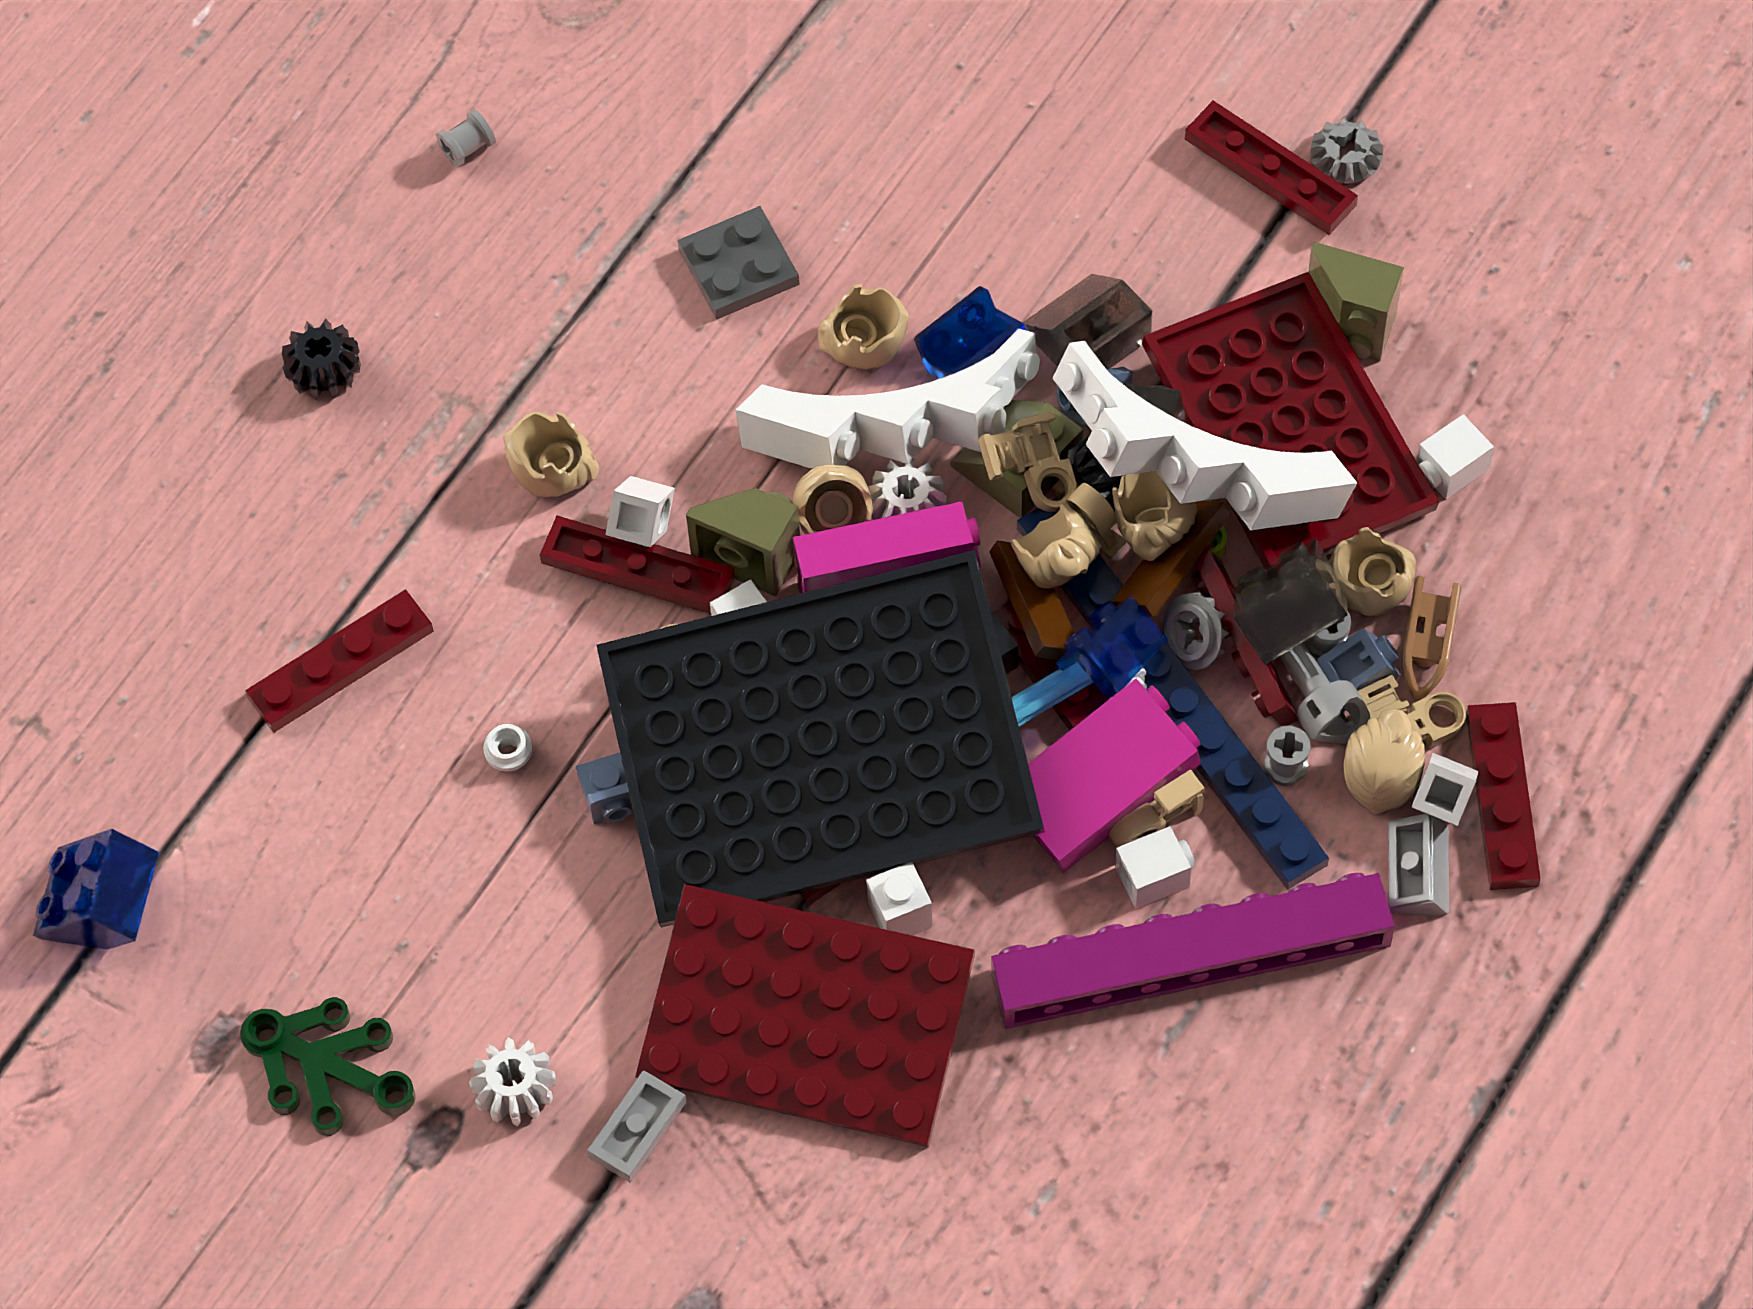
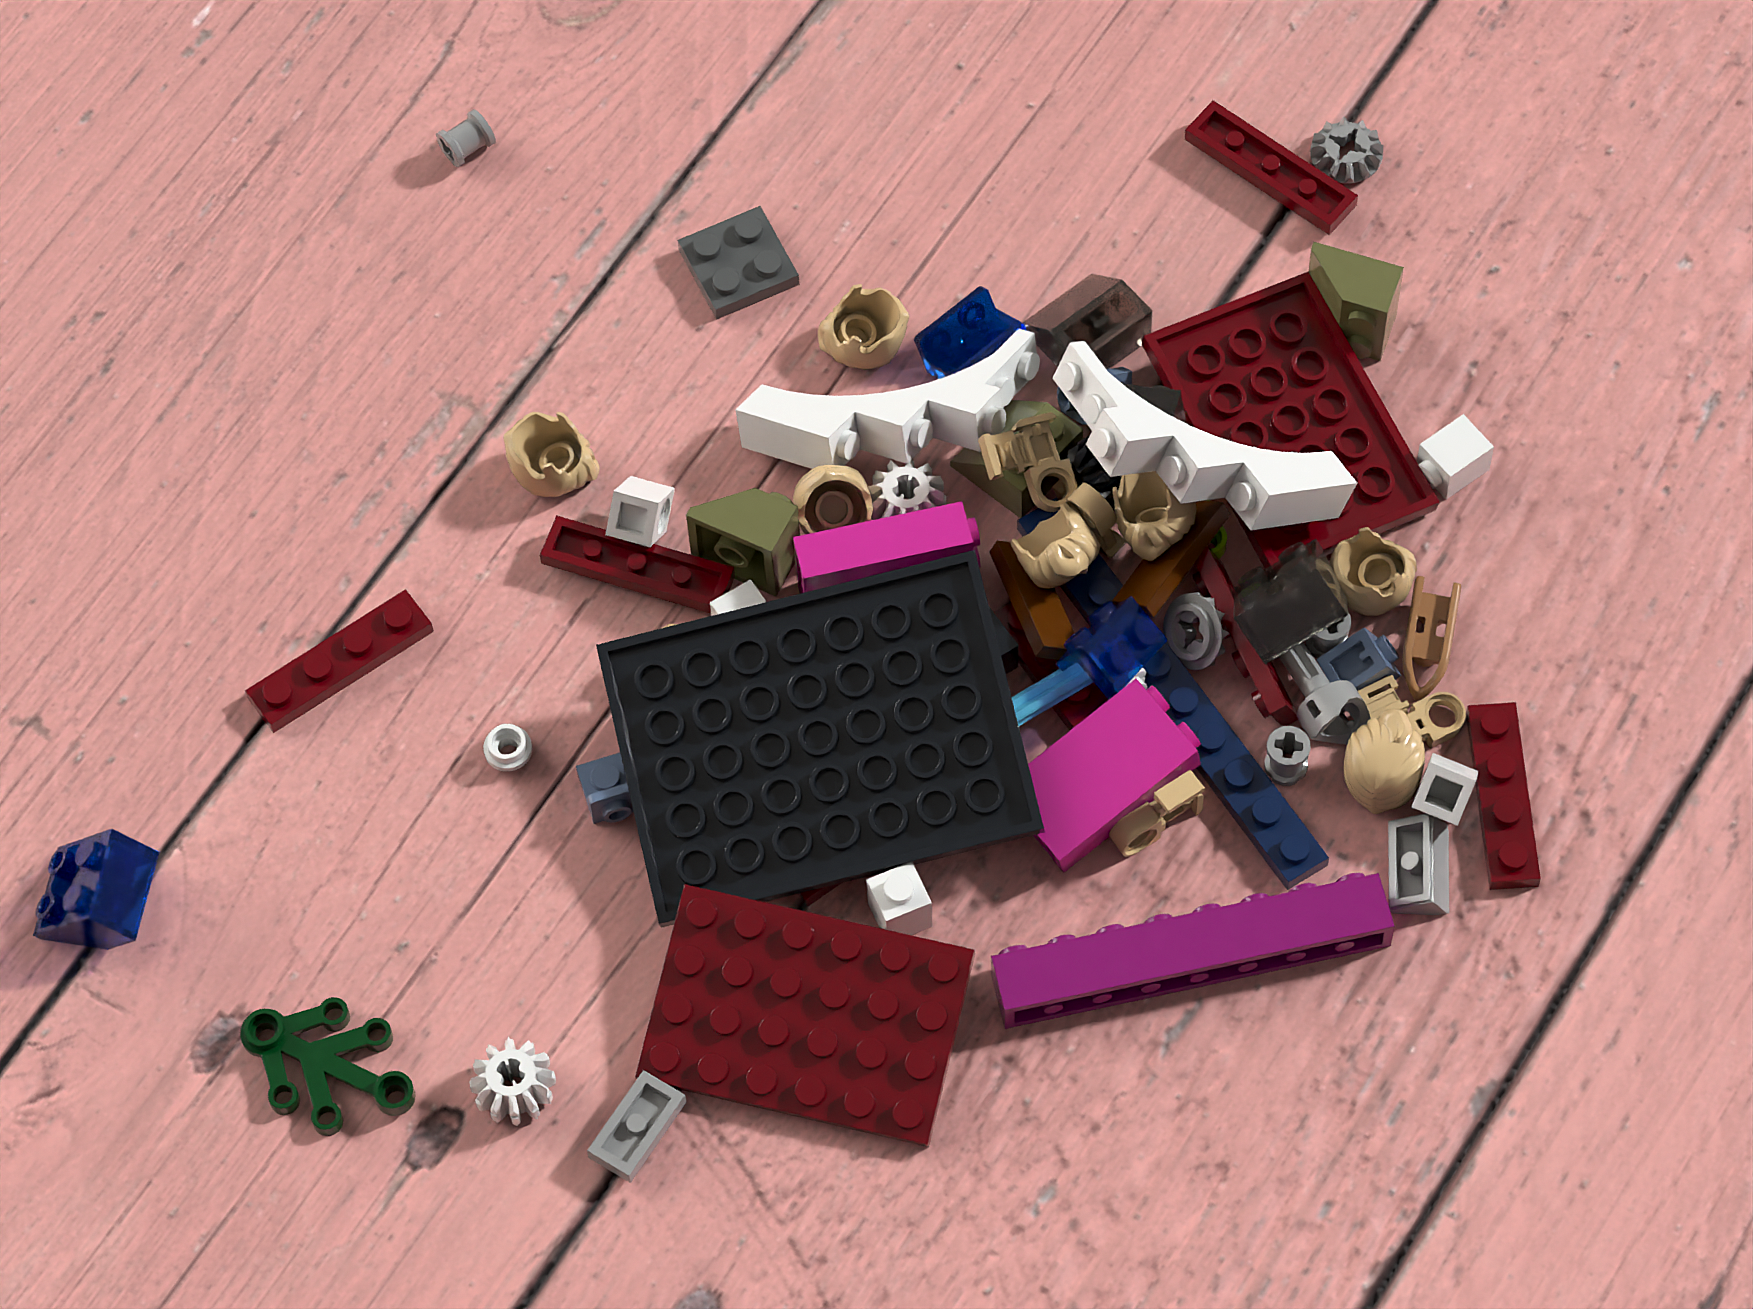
black gear [281,318,361,400] -> none
white brick [1115,826,1195,909] -> none

